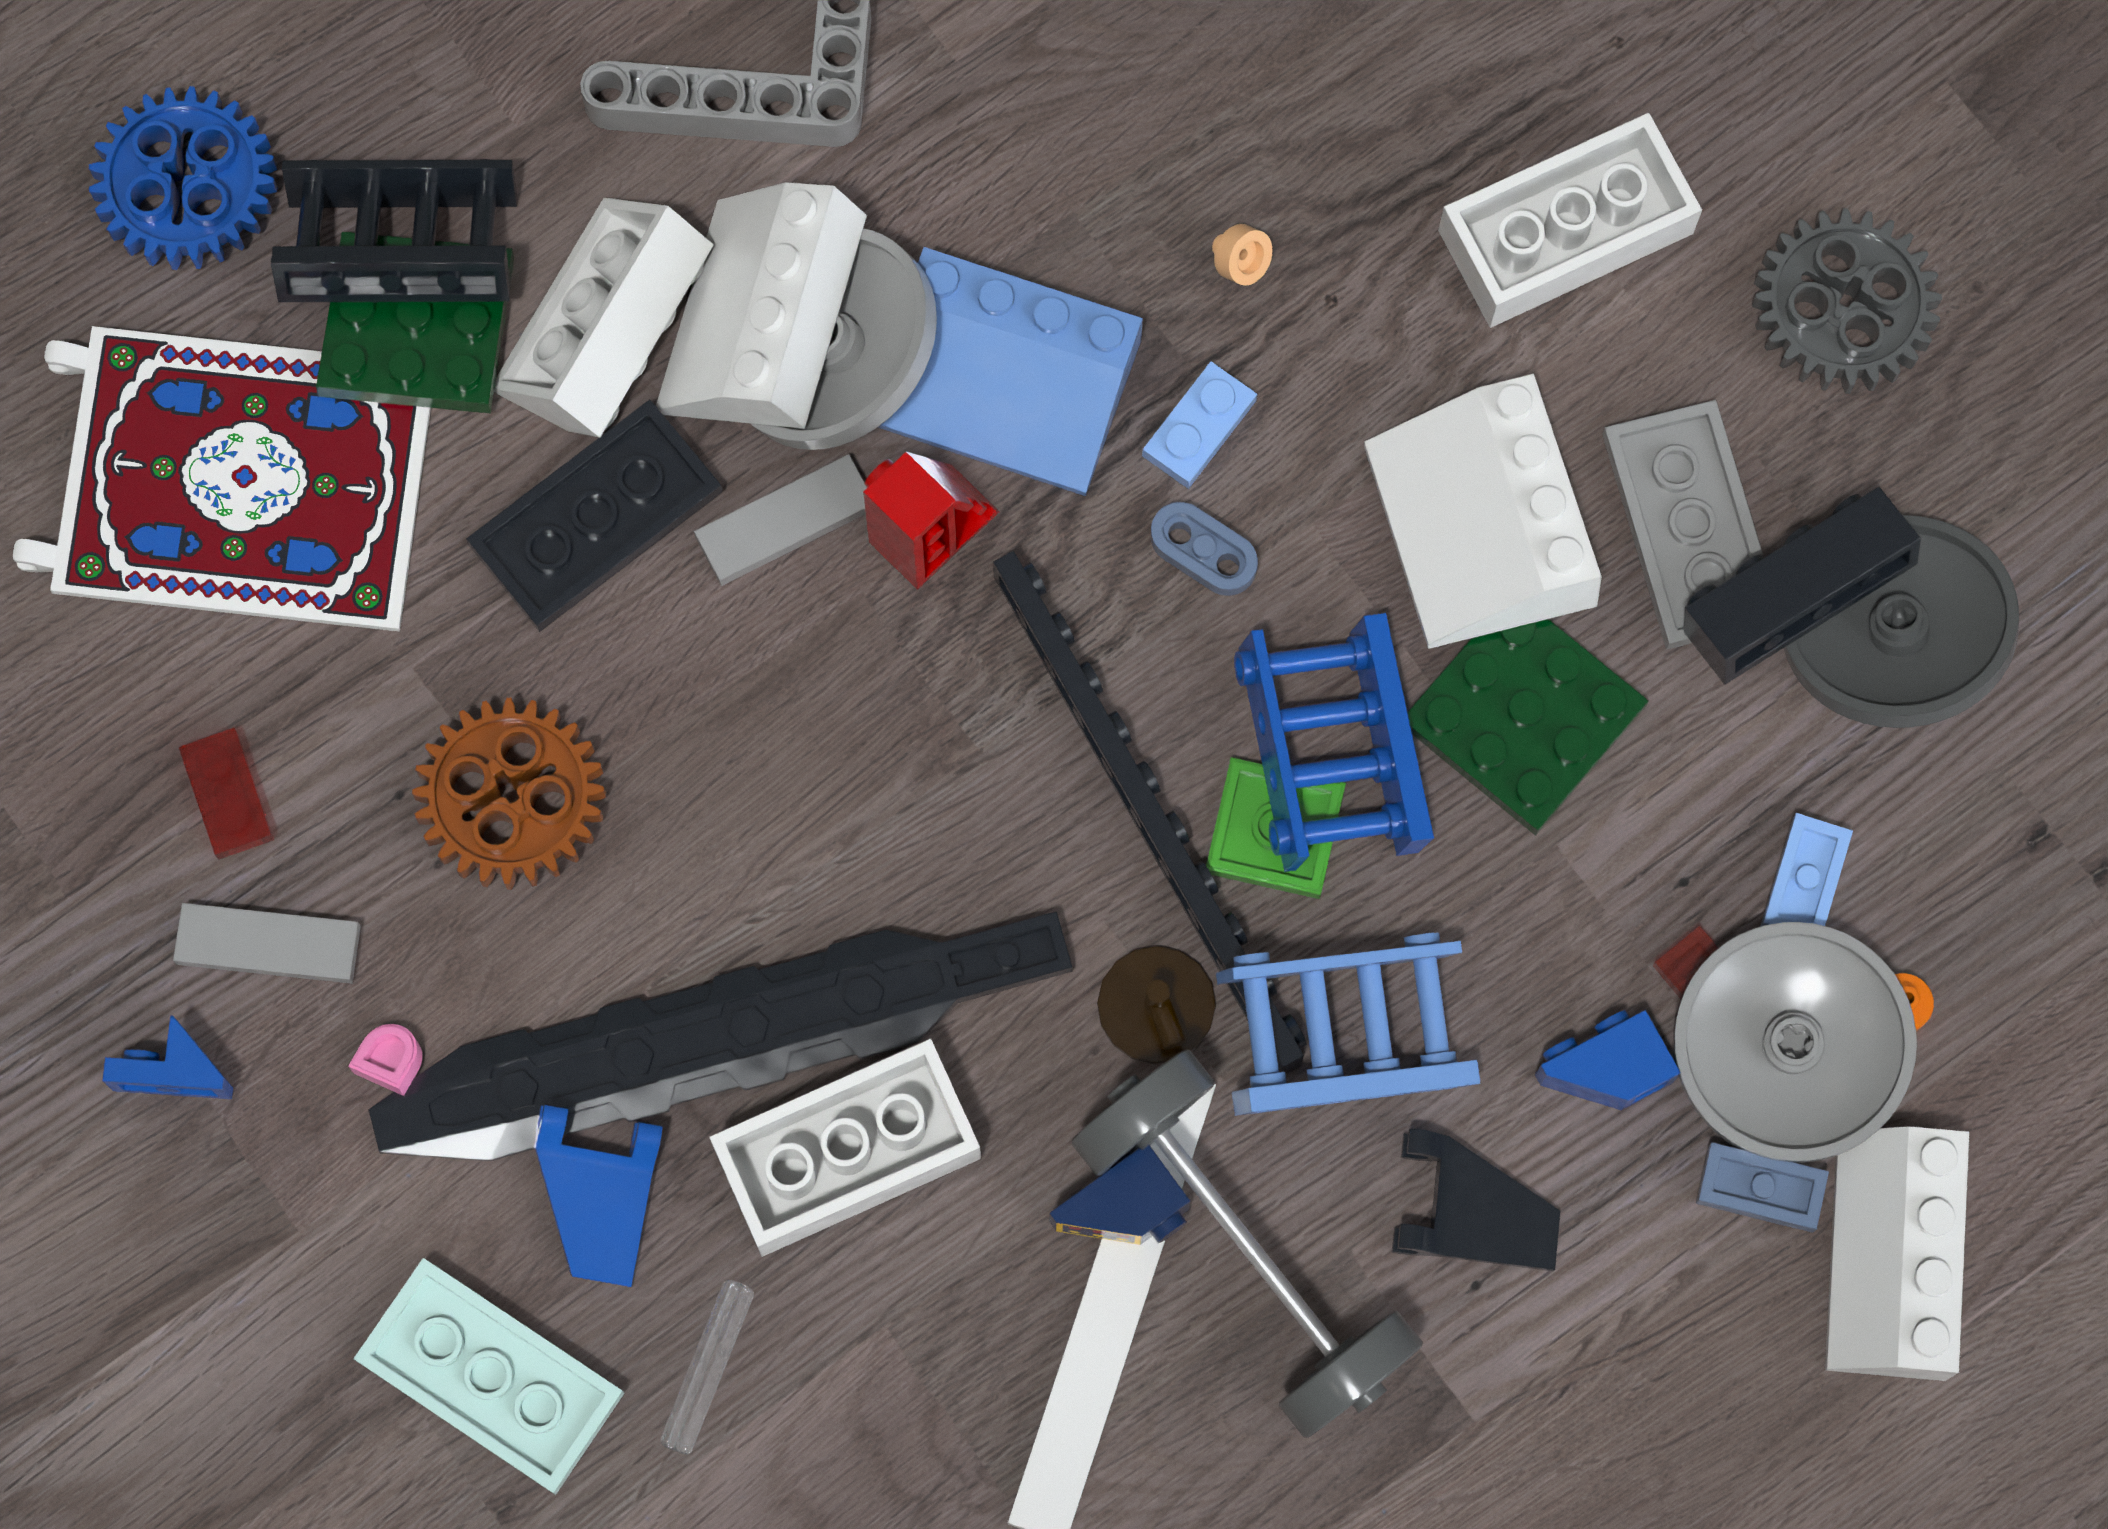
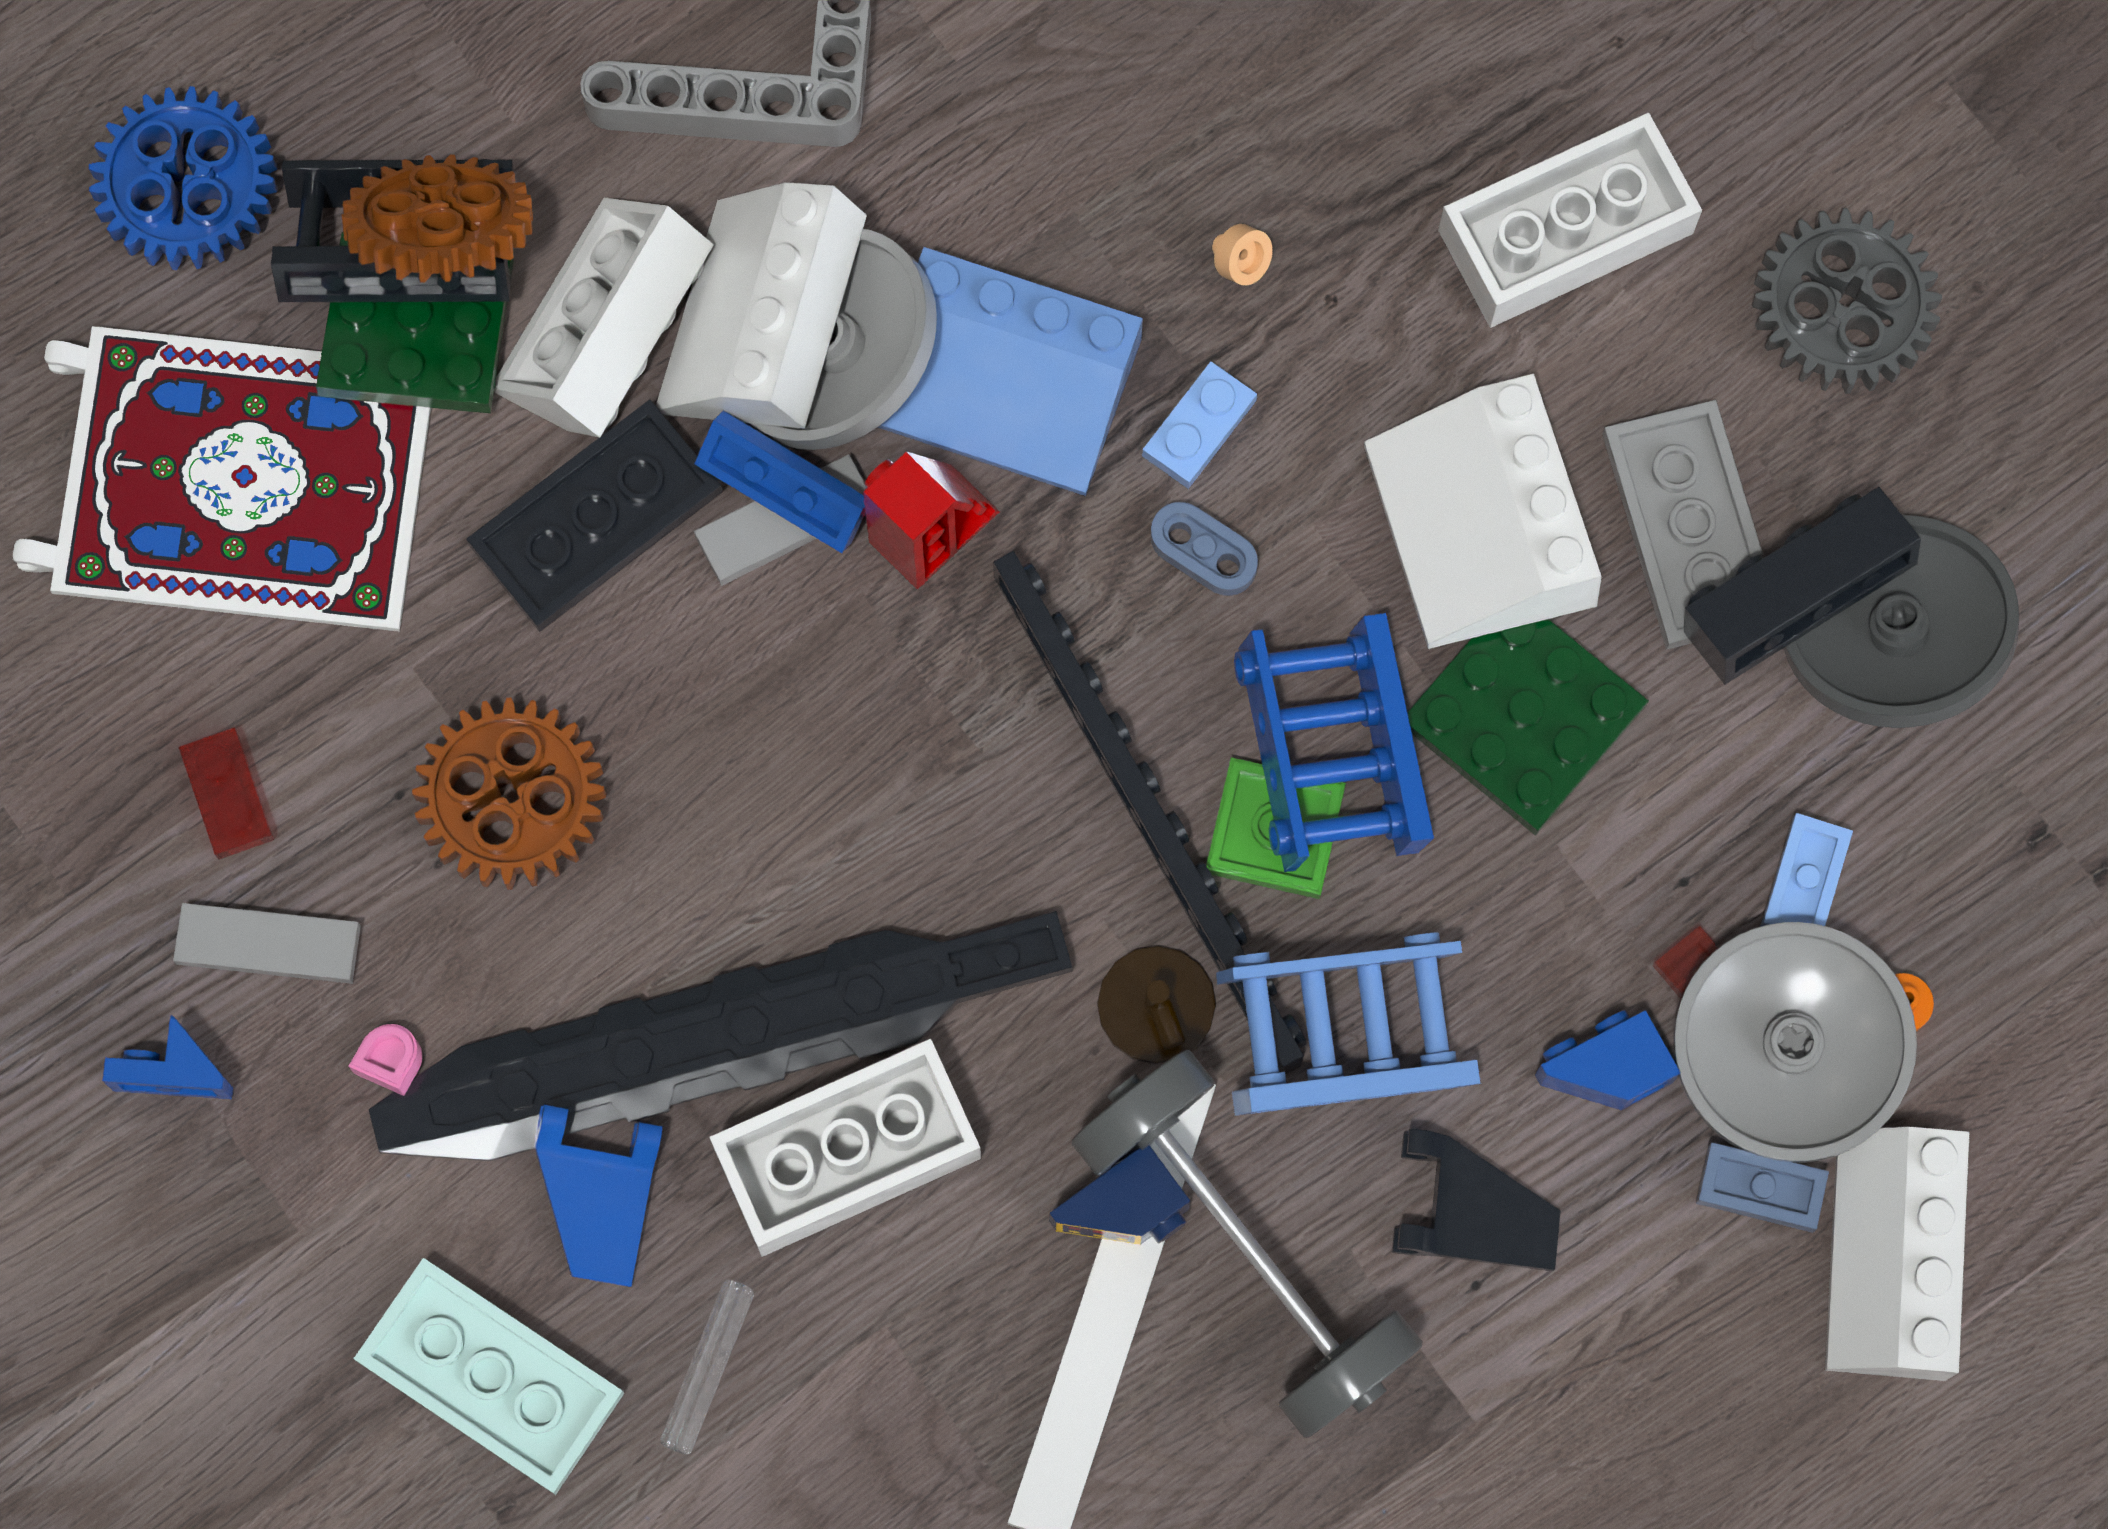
none -> dark orange gear [342,154,533,283]
none -> blue plate [694,410,866,553]

